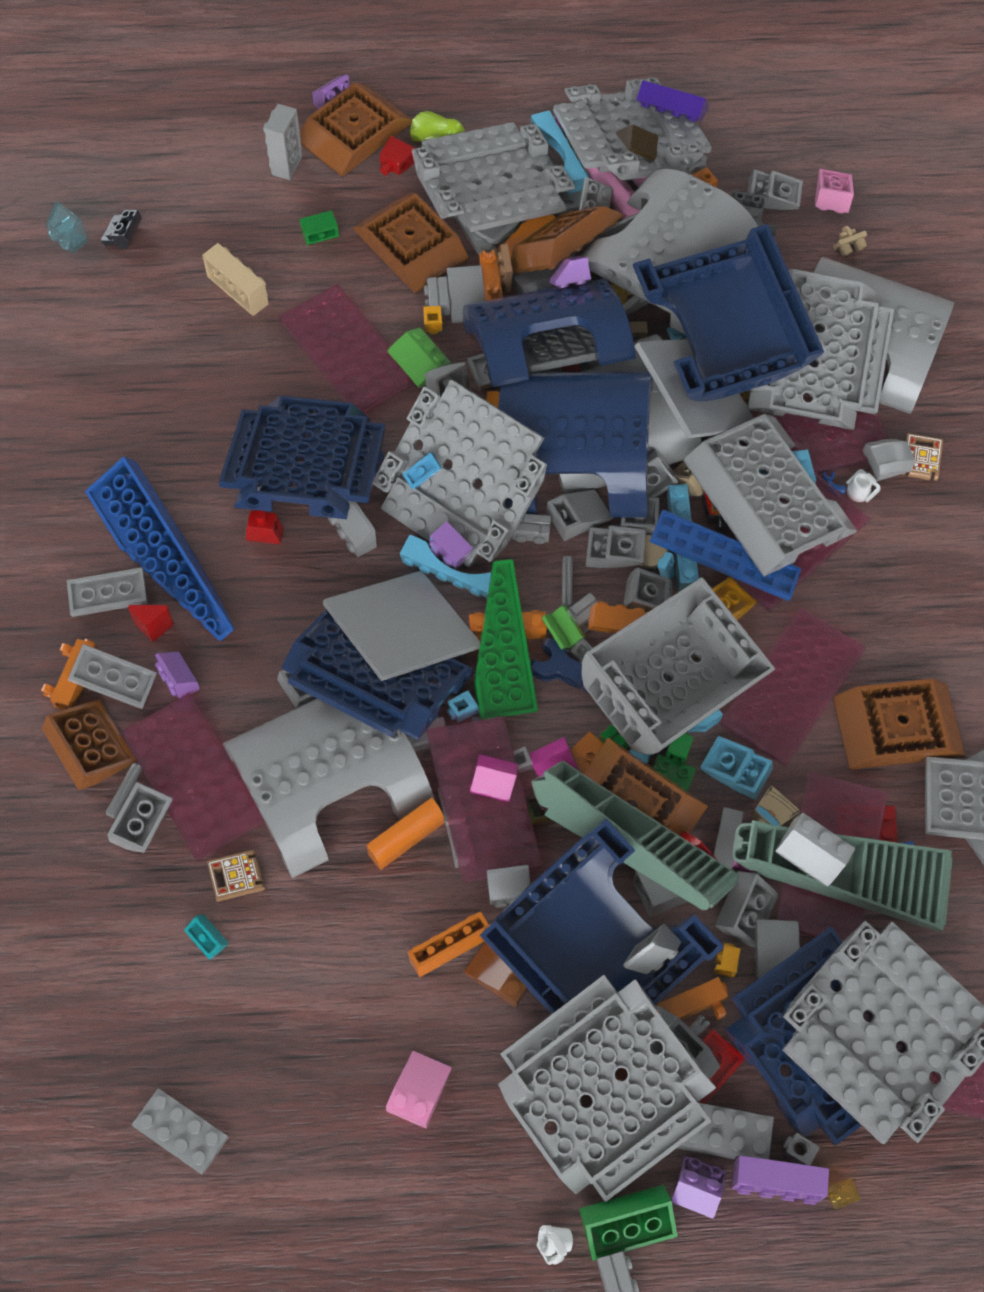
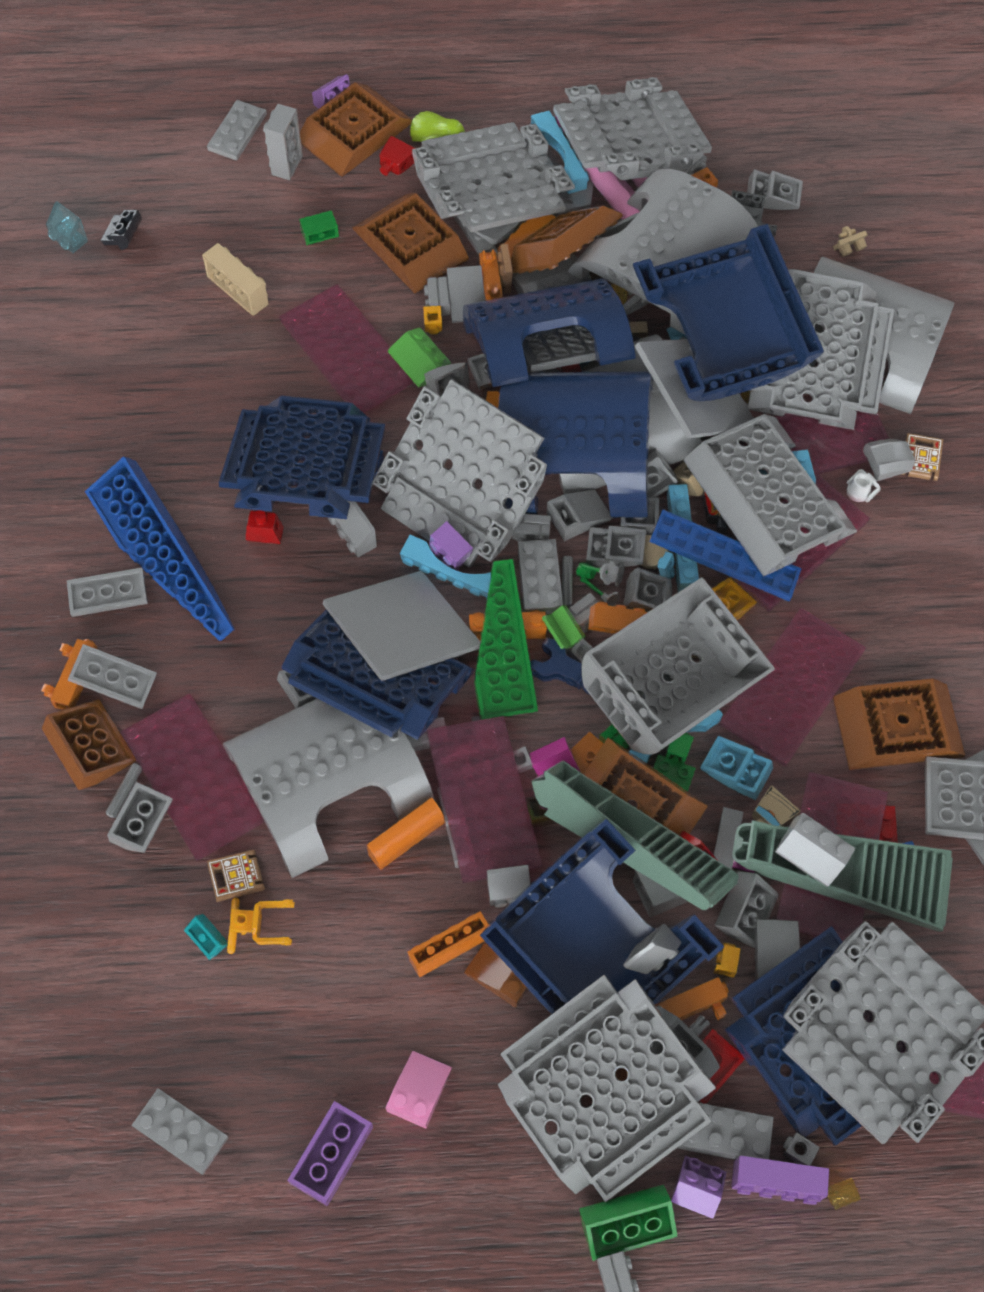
red slope [128,605,174,643] -> none
medium lavender slope [155,652,200,701] -> none
dark azure plate [402,452,443,489] -> none
medium azure brick [447,691,479,723] -> none
slope [470,754,518,802] -> none
white piece [537,1225,573,1265] -> none
medium lavender slope [549,256,591,288] -> none
light grey slope [579,177,613,210] -> none
dark brown slope [616,125,658,161] -> none
dark purple slope [636,80,709,123] -> none
bright pink slope [815,169,854,214] -> none
blue arm [822,471,846,495] -> none
none -> light grey plate [207,100,267,161]
none -> light orange piece [227,897,295,954]
none -> medium lavender brick [287,1101,373,1207]
none -> light grey brick [518,539,563,615]
none -> light grey plant [576,561,625,607]

